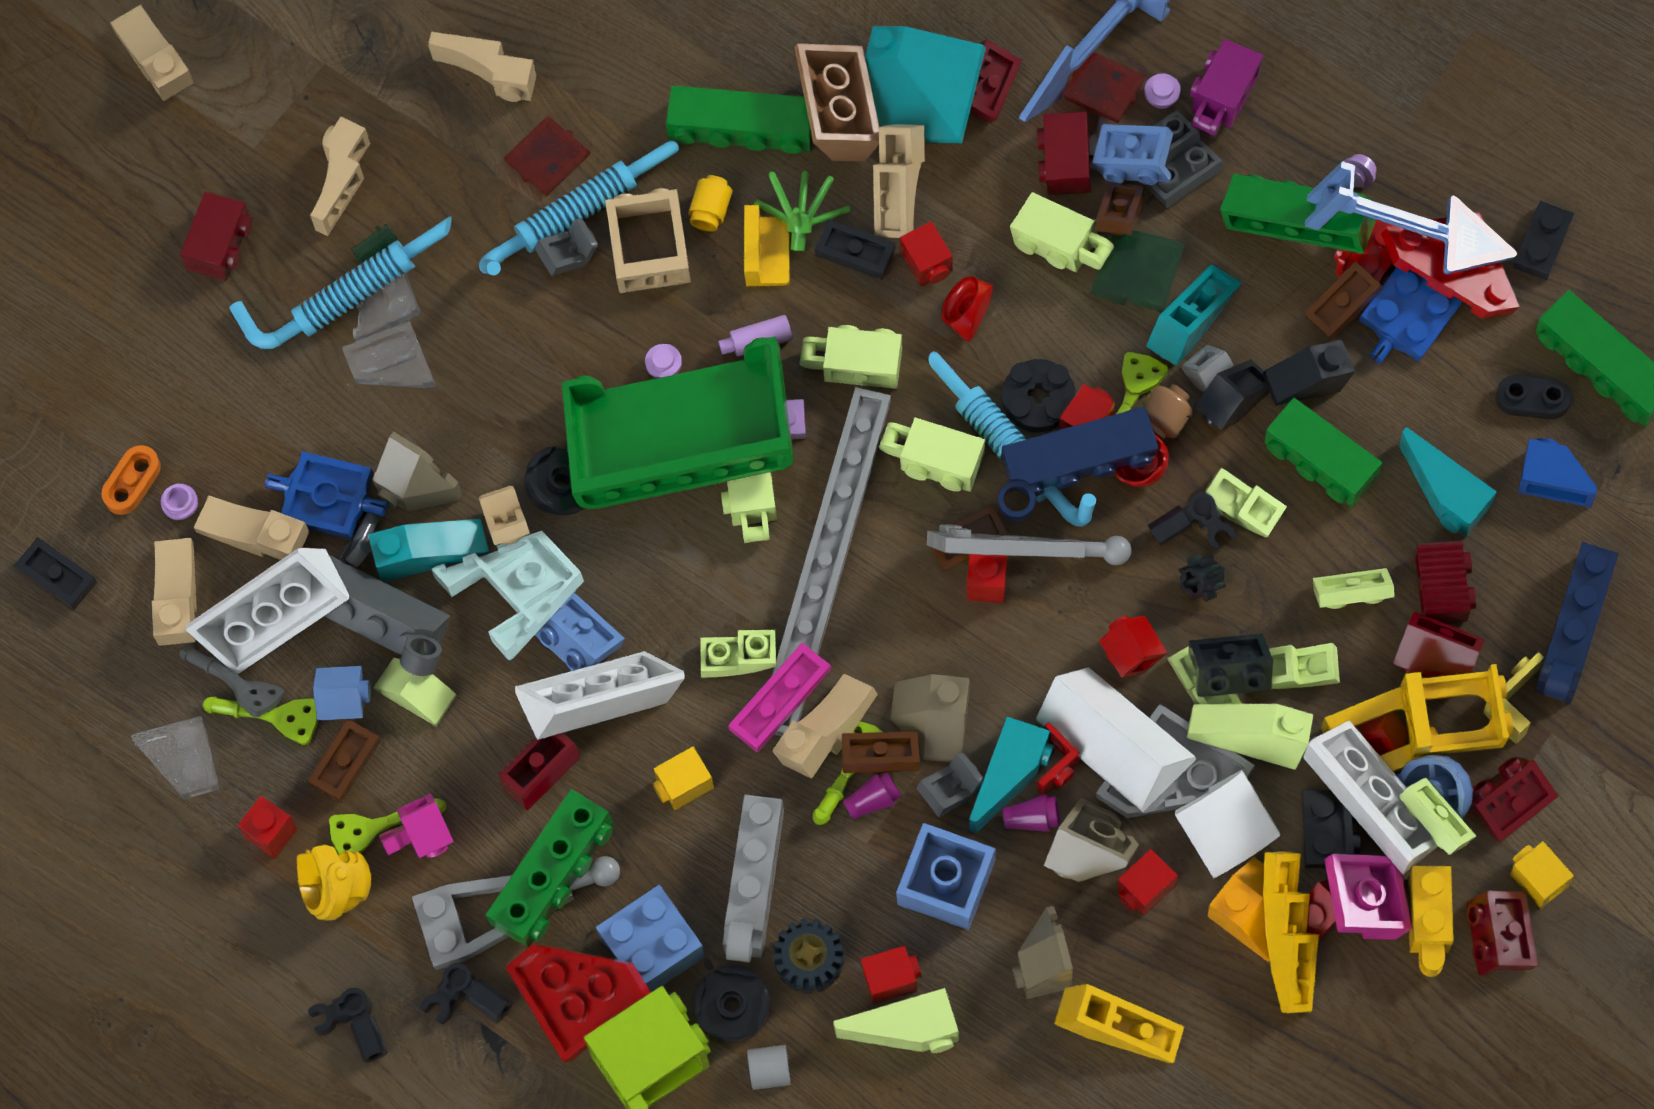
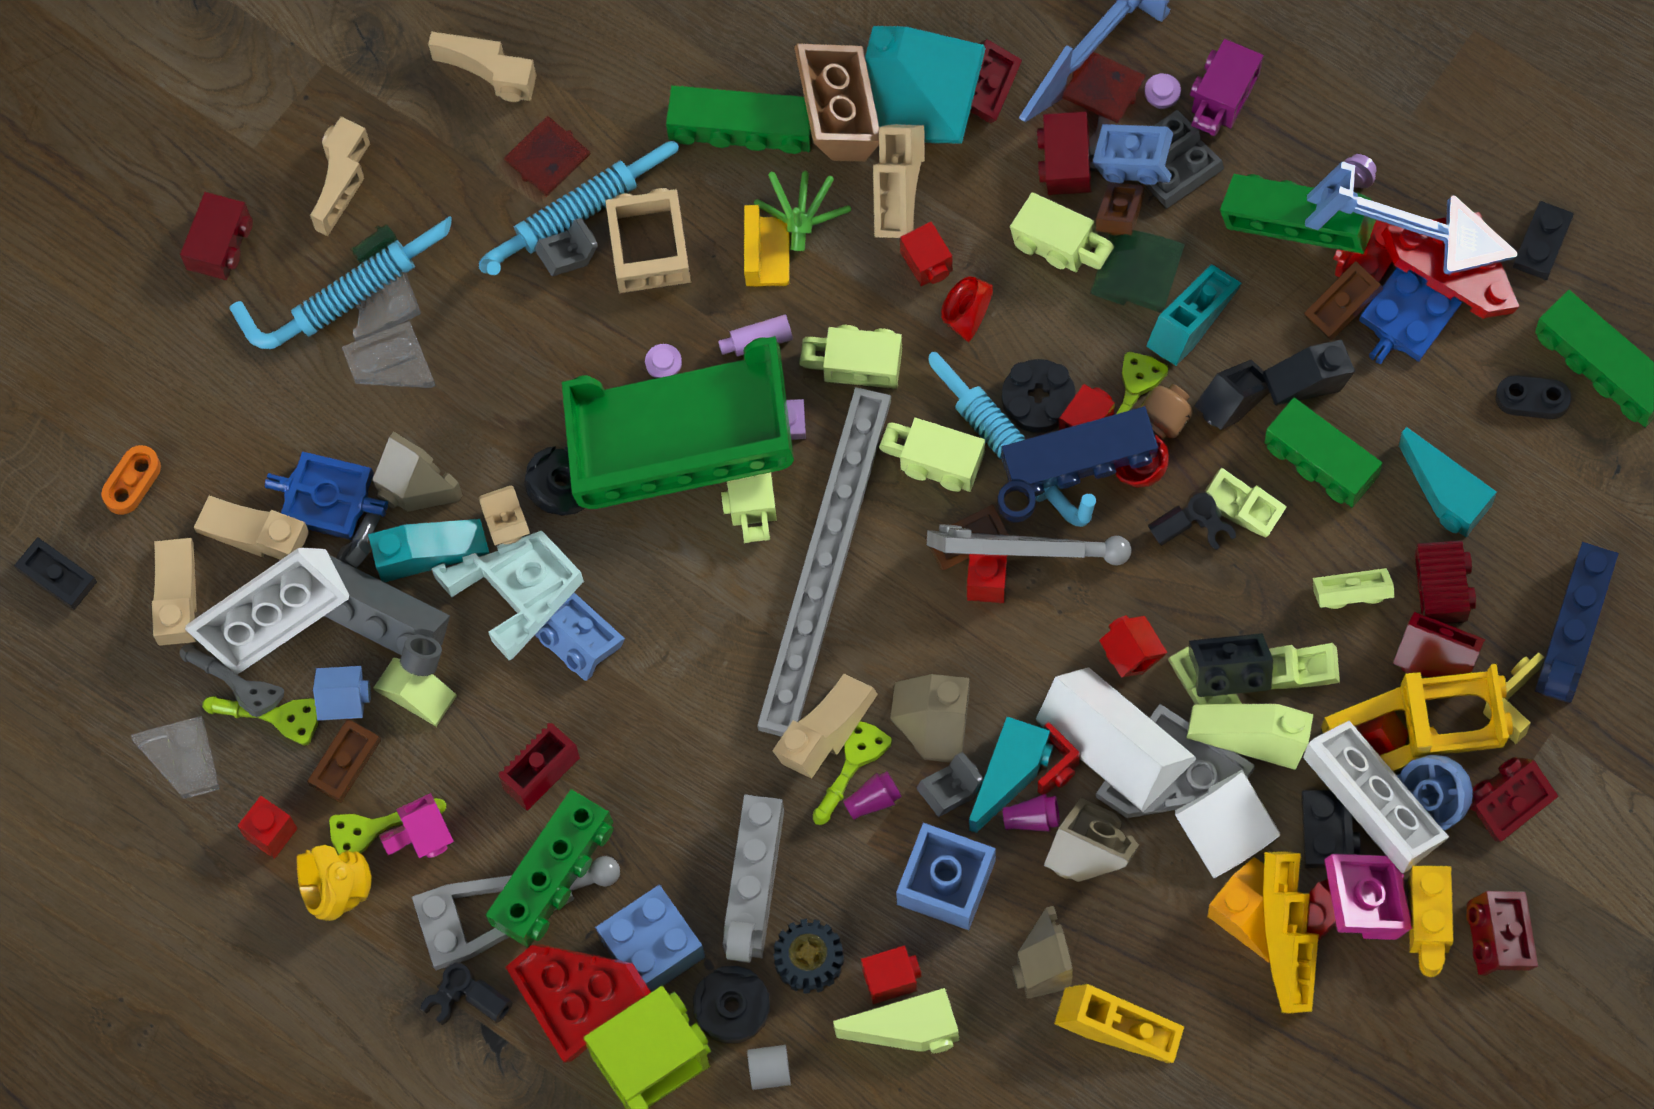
tan slope [110,5,194,101] -> none
lavender plate [161,484,198,520] -> none
black bar [308,988,388,1062] -> none
white slope [515,651,685,740] -> none
yellow brick [652,746,714,810] -> none
yellow brick [688,175,732,232] -> none
yellowish green slope [700,630,776,678] -> none
dark pink plate [728,643,831,753] -> none
black plate [815,219,896,280] -> none
reddish brown plate [841,731,920,773] -> none
red brick [1117,849,1178,916] -> none
black gear [1179,554,1226,602] -> none
light grey brick [1181,345,1234,392] -> none
yellowish green plate [1399,777,1476,855] -> none
yellow brick [1510,841,1574,909] -> none
blue slope [1518,438,1597,507] -> none

